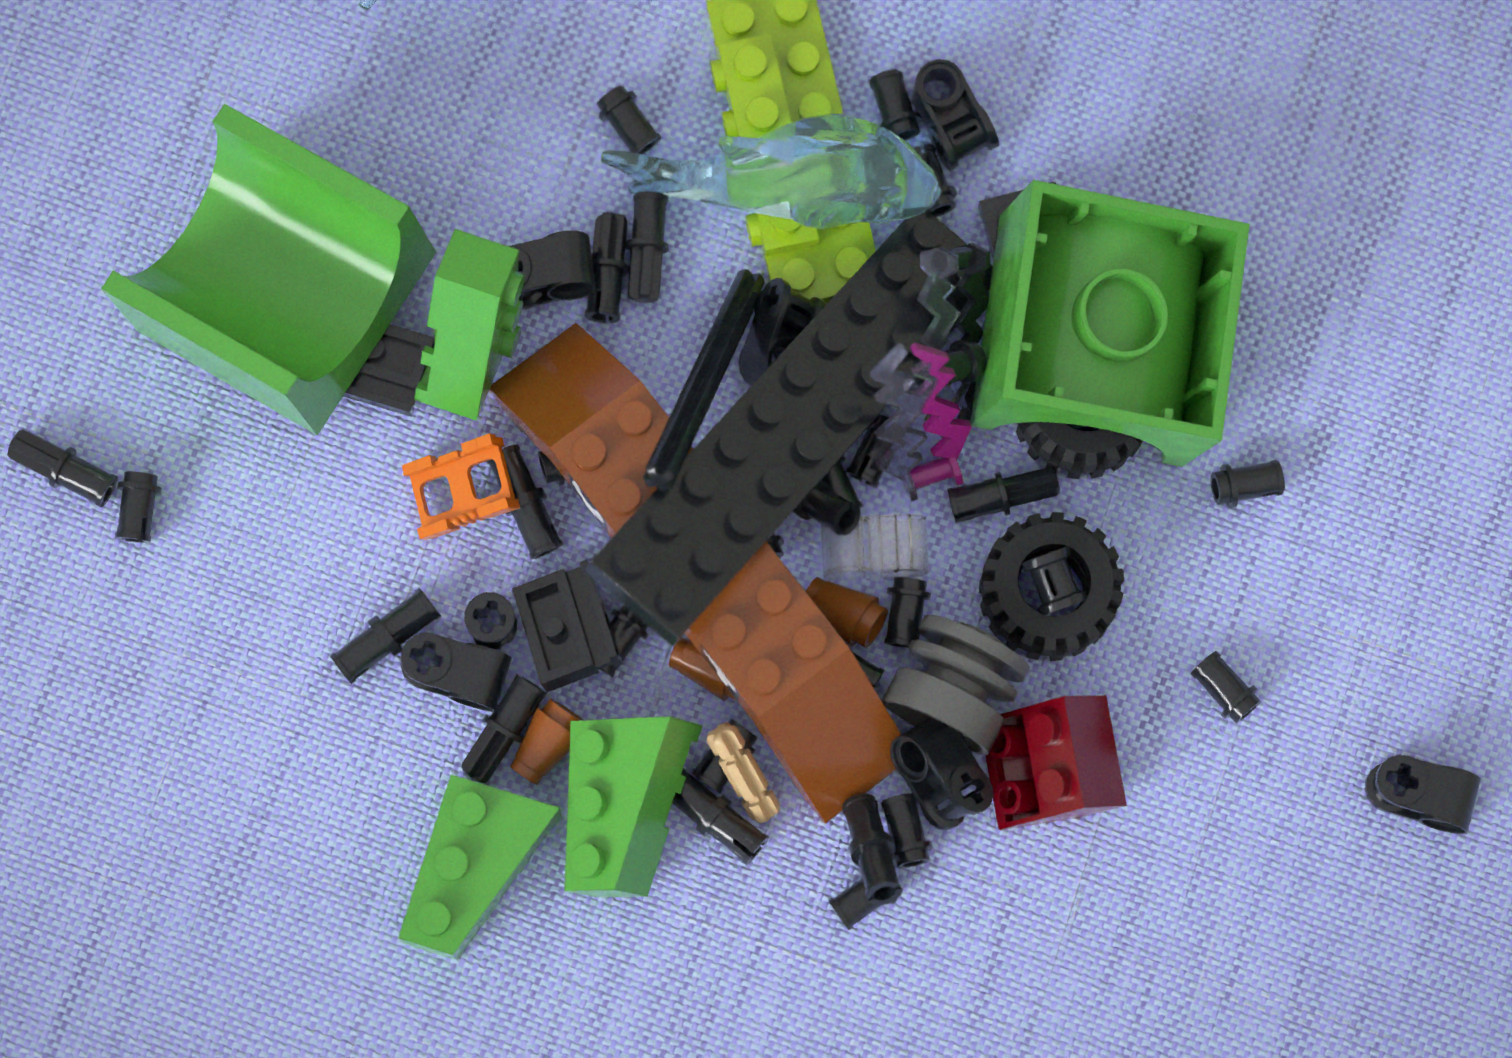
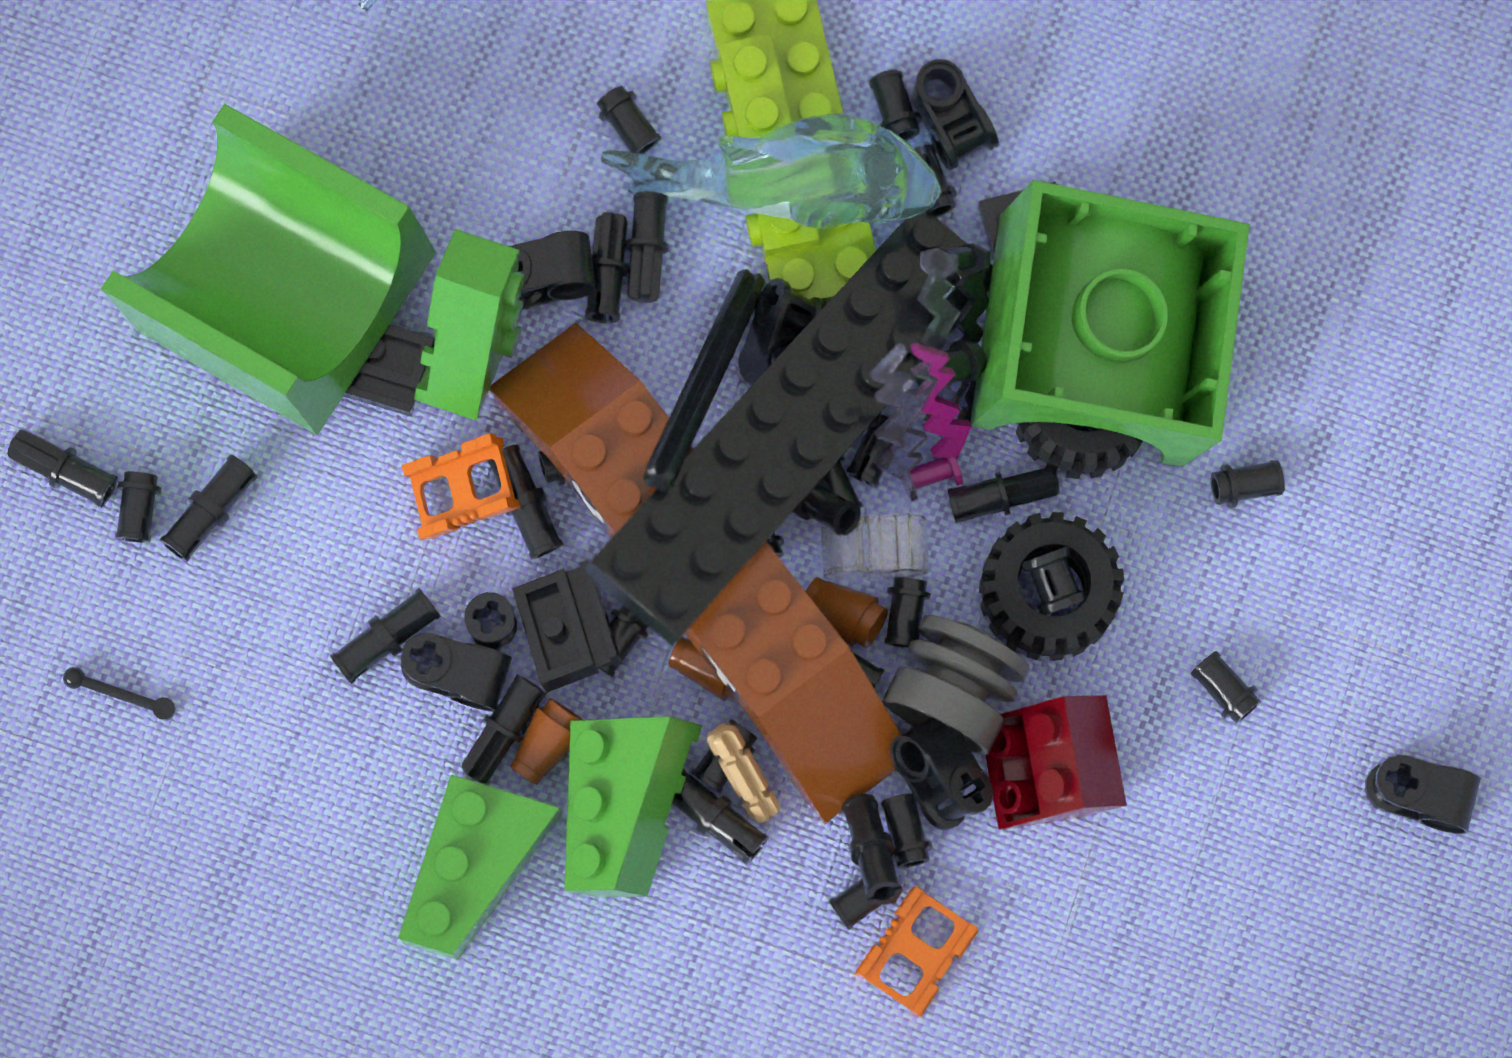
none -> black hinge [63,667,176,721]
none -> black pin [160,454,258,563]
none -> orange piece [854,886,979,1018]

